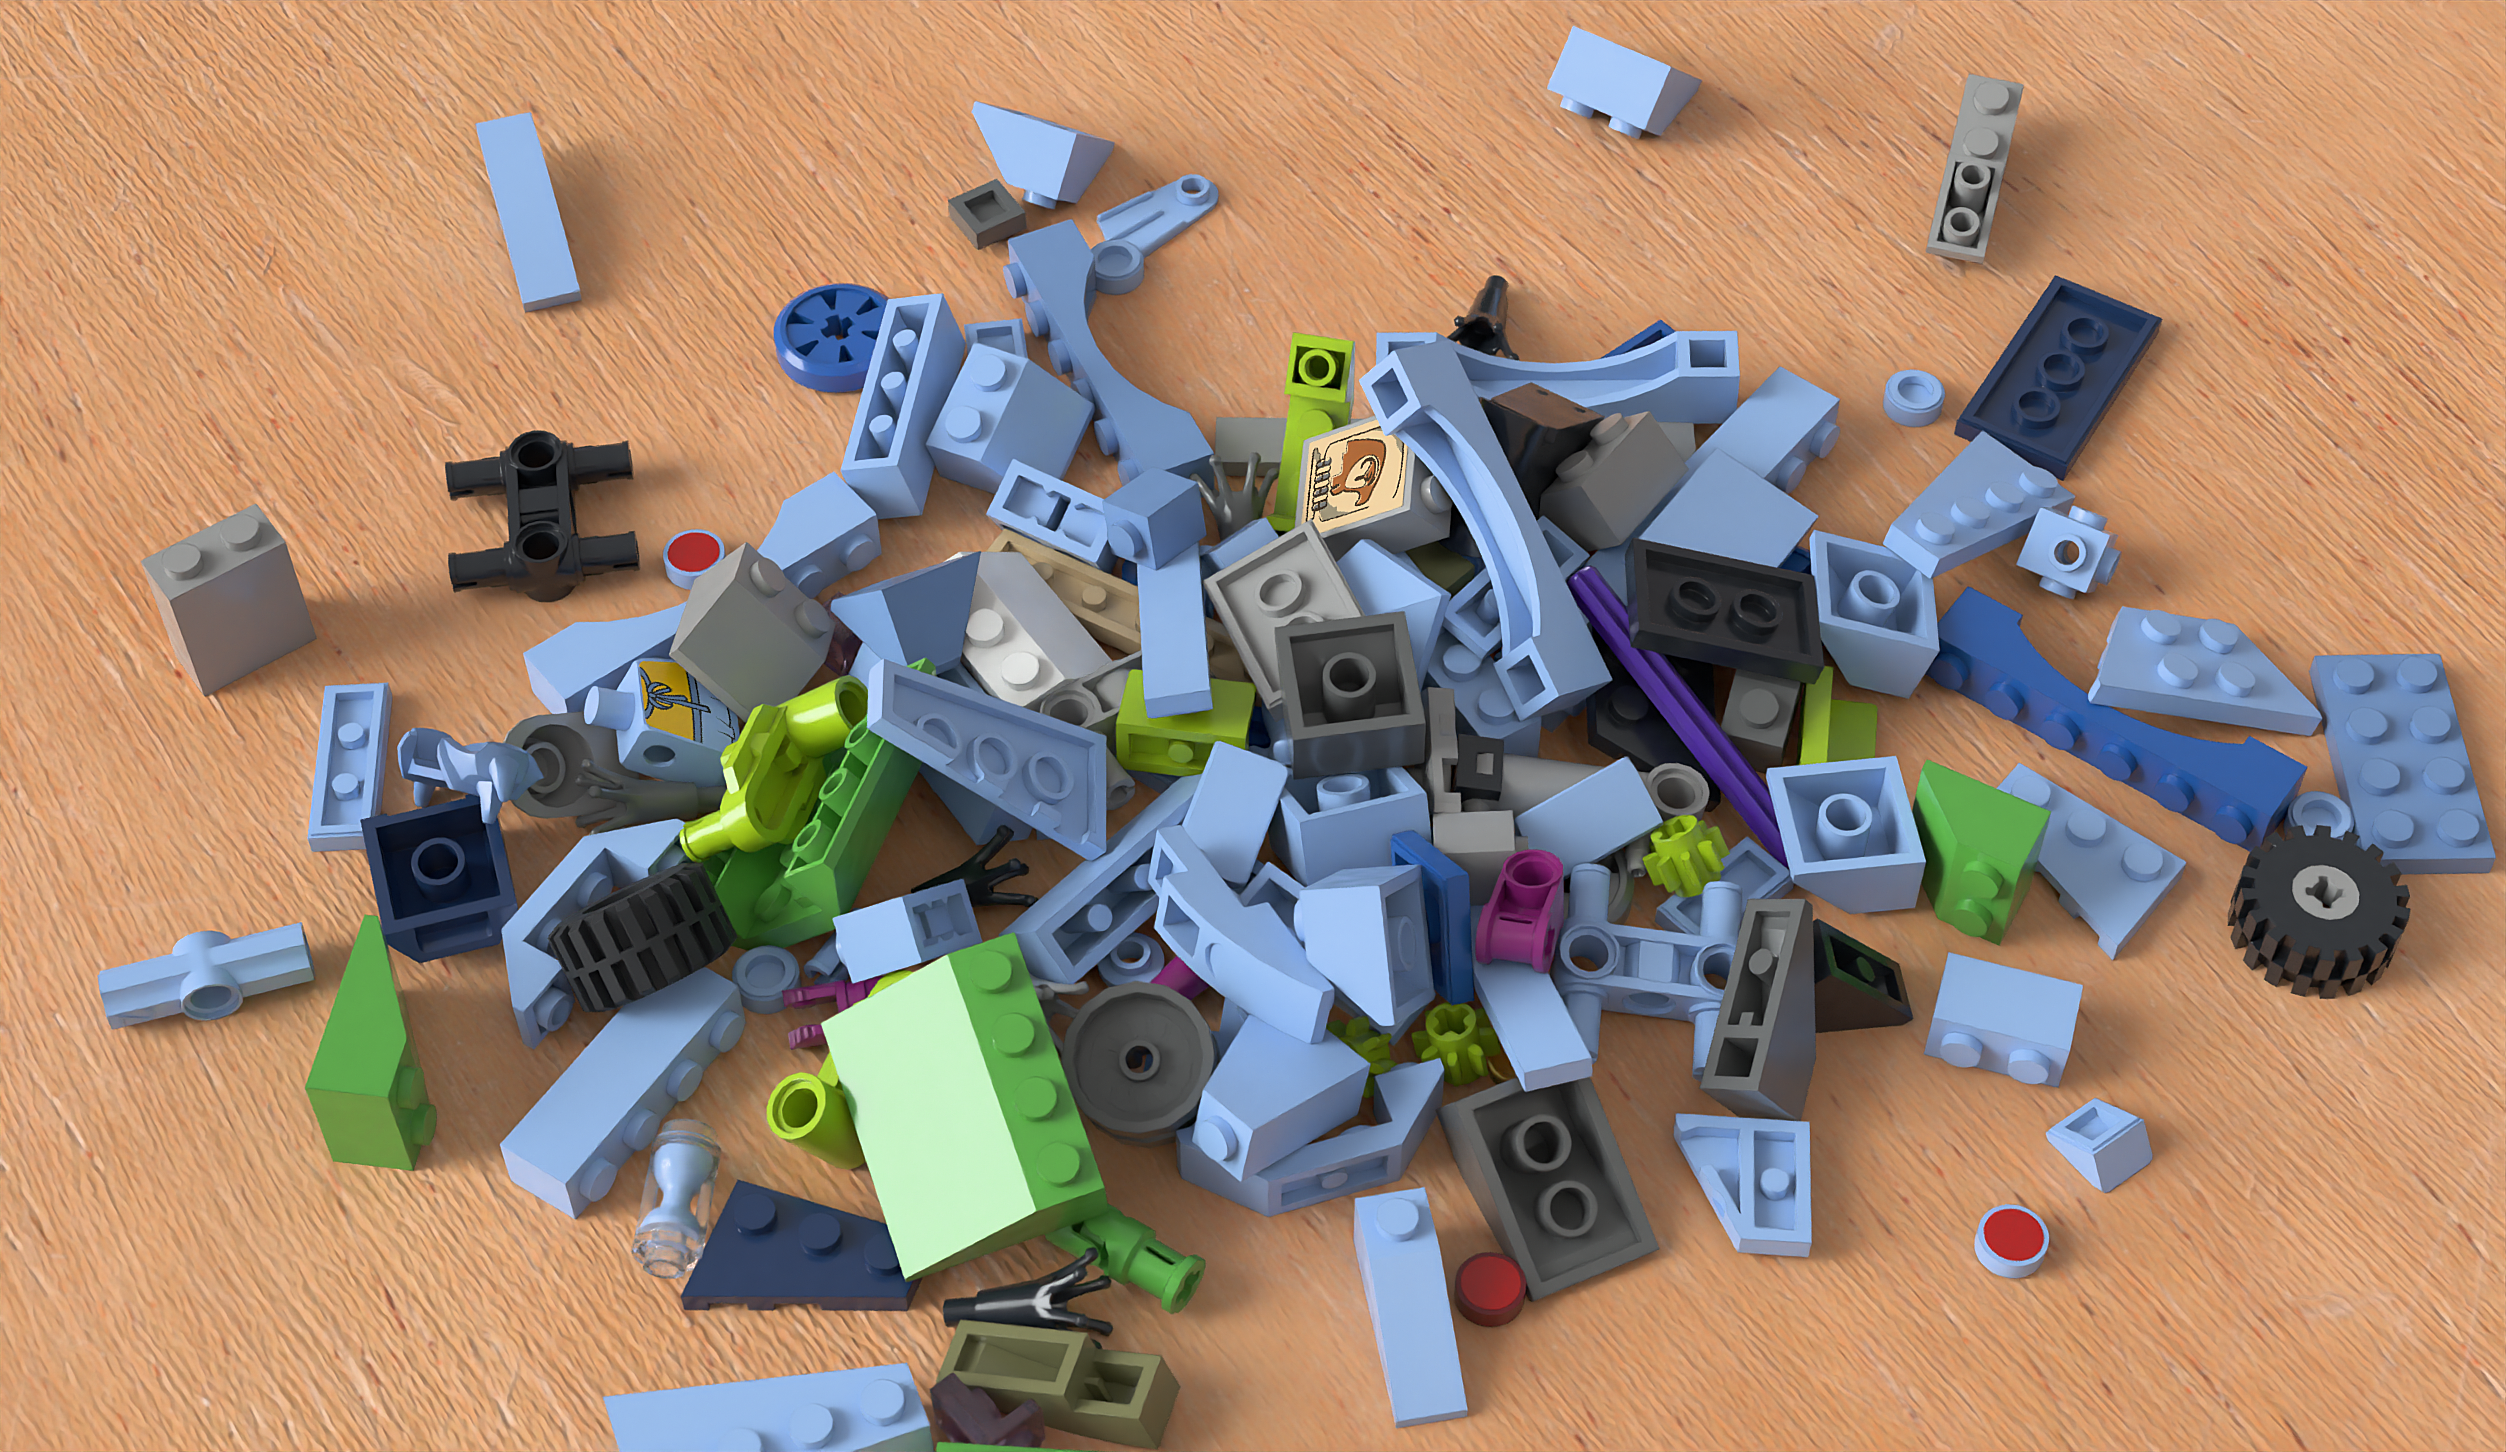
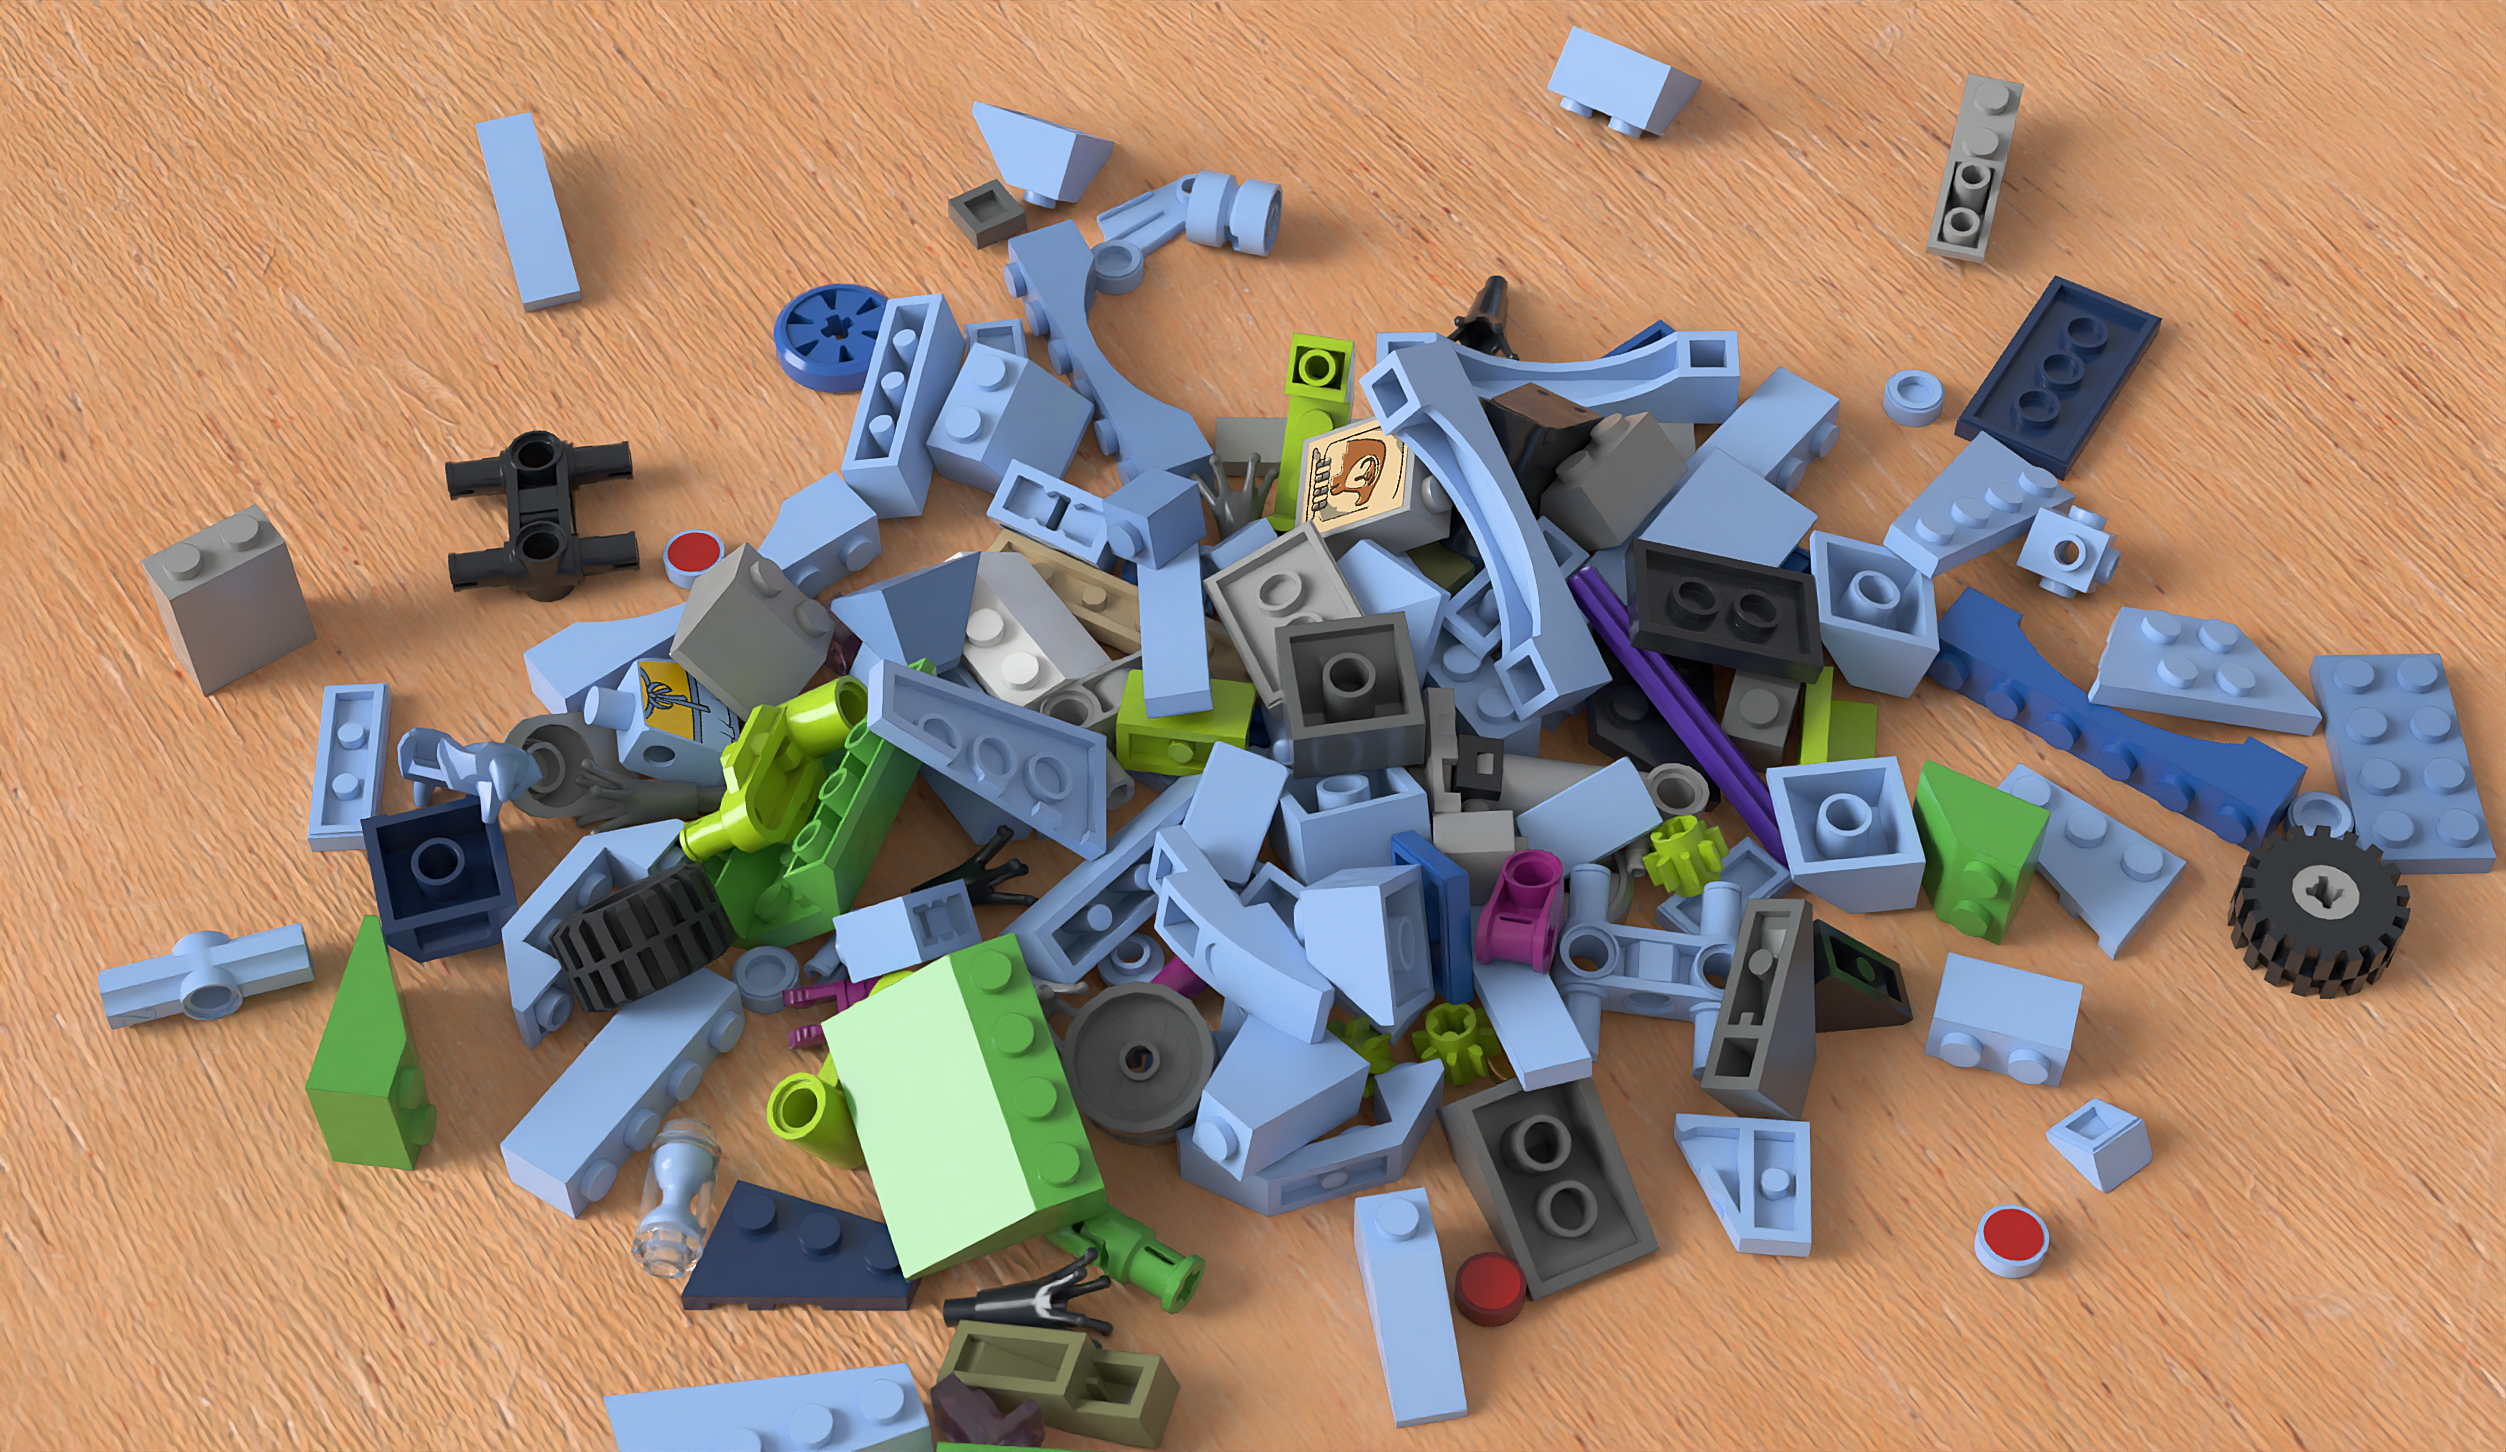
none -> light blue wheel [1186,169,1283,257]

